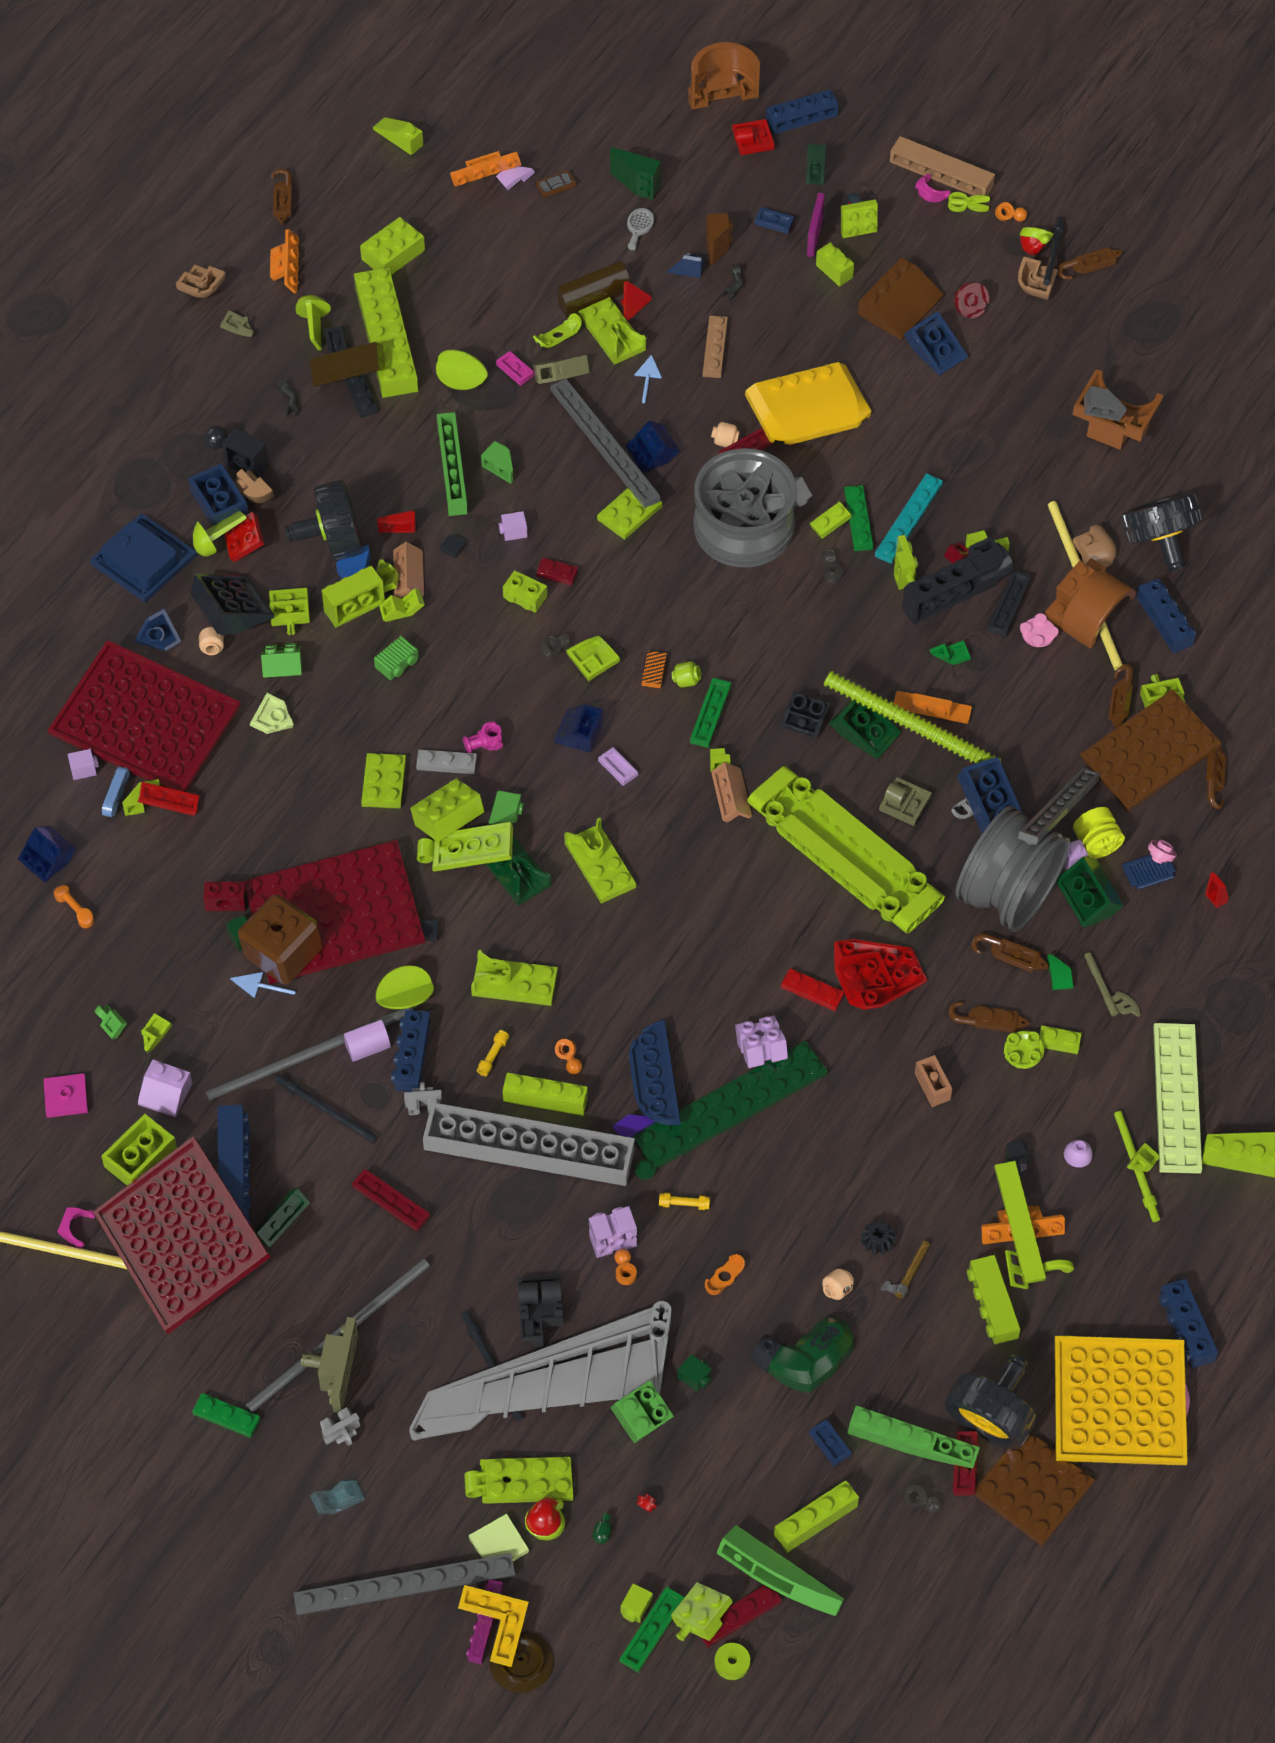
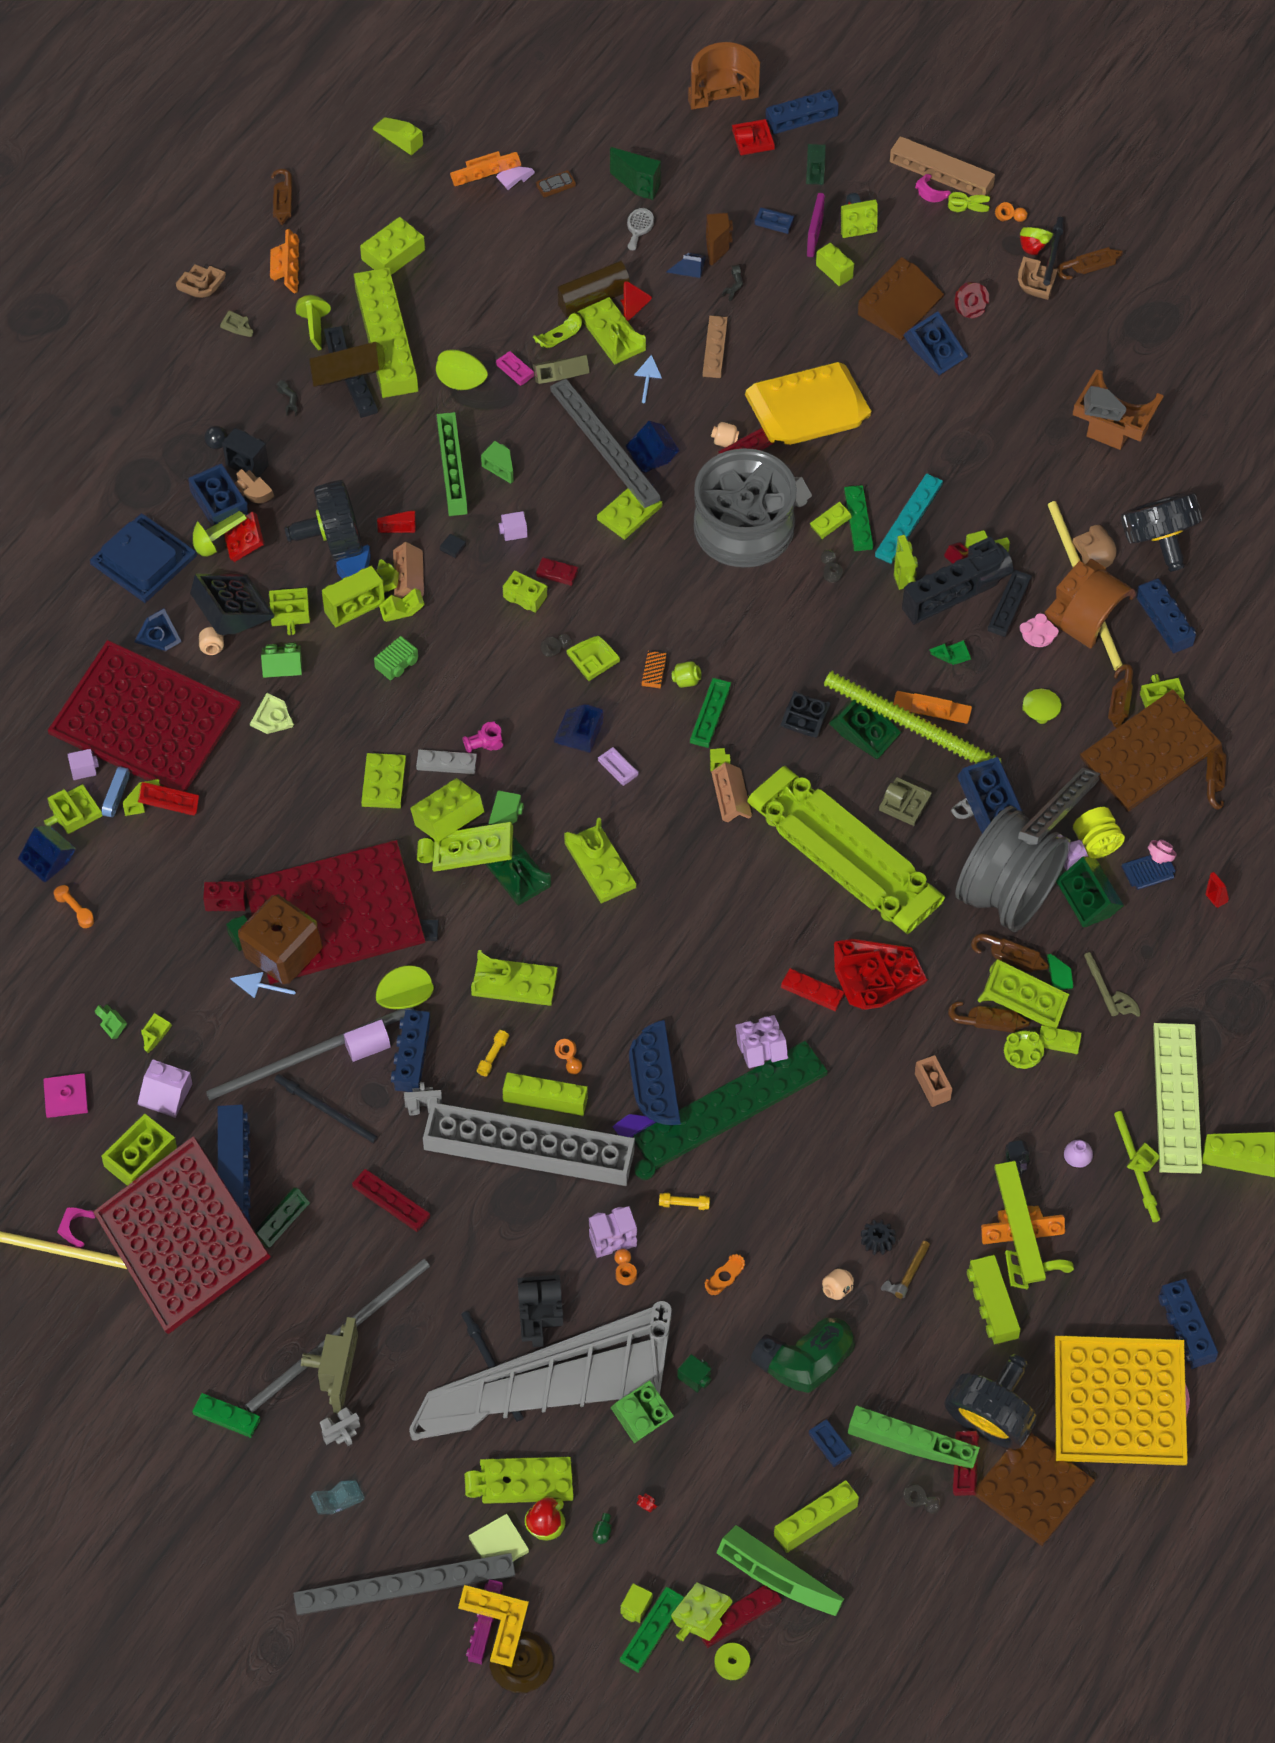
none -> lime plate [44,784,102,834]
none -> lime plate [978,959,1069,1028]
none -> lime dish [1022,689,1061,724]

